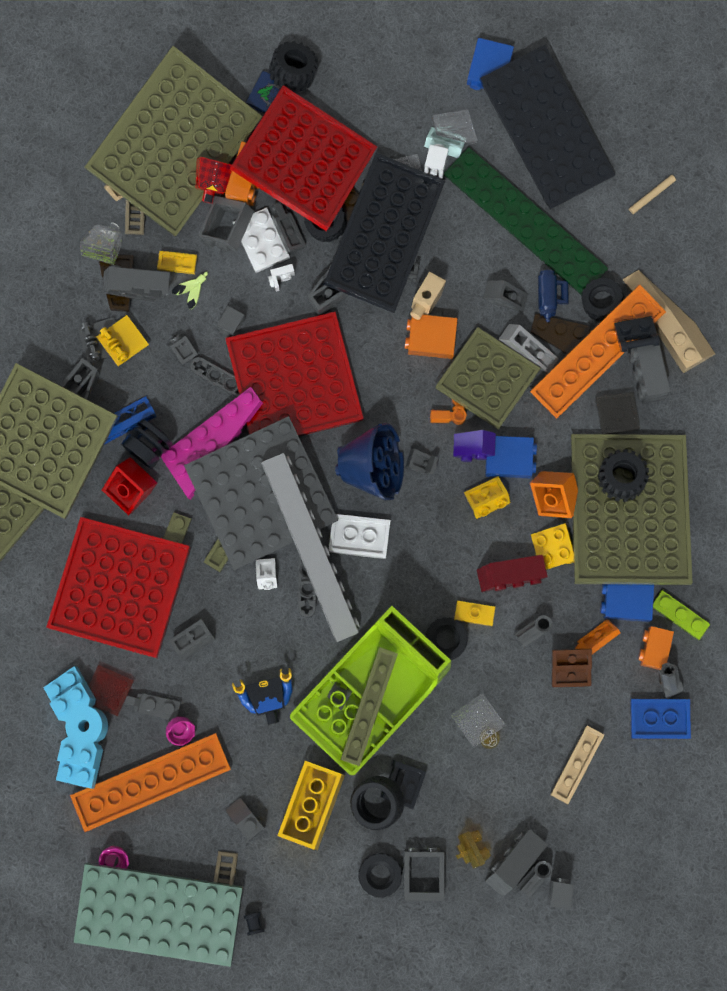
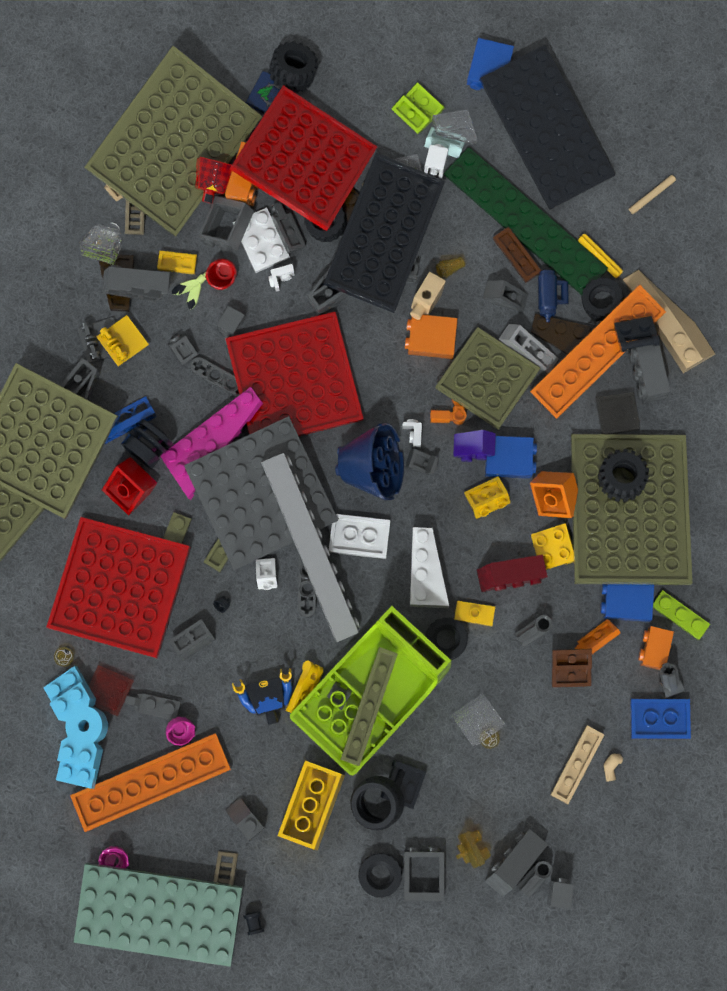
none -> clear yellow tile [54,647,74,667]
none -> red hair [205,259,237,290]
none -> black hinge [213,596,230,613]
none -> yellow plate [285,660,323,713]
none -> lime slope [392,82,445,134]
none -> white bracket [403,419,422,449]
none -> white wedge [410,527,449,608]
none -> clear yellow cone [436,256,465,278]
none -> reddish brown plate [493,227,541,283]
none -> yellow axle [578,234,623,278]
none -> tan arm [603,753,623,782]

